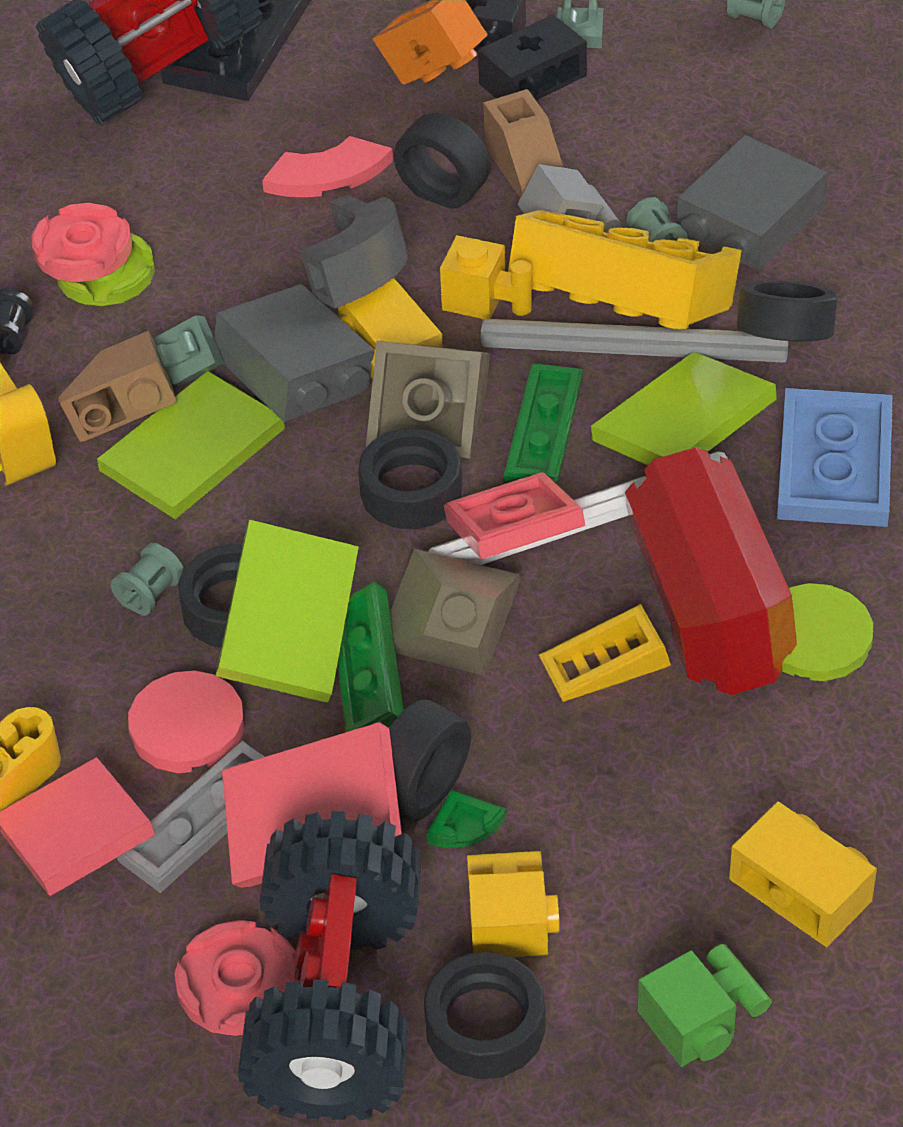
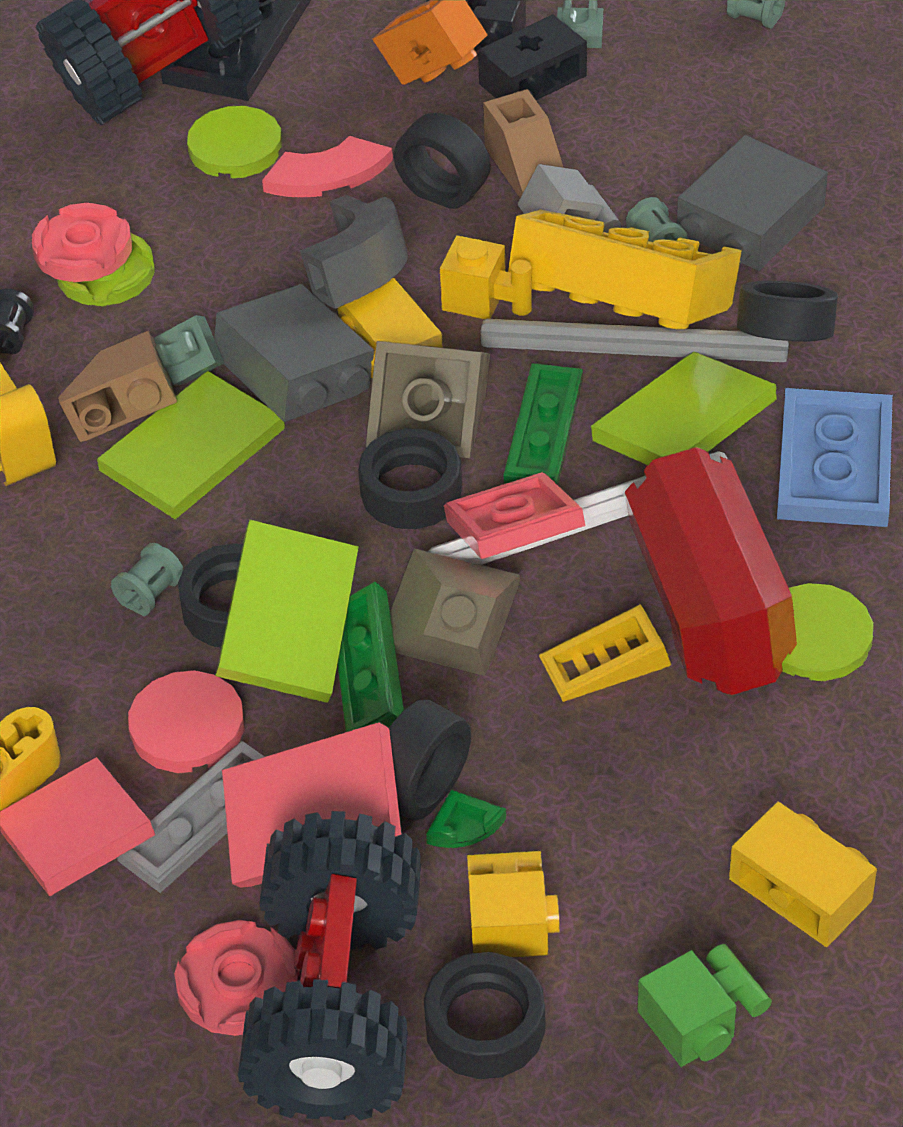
none -> lime tile [187,106,282,178]

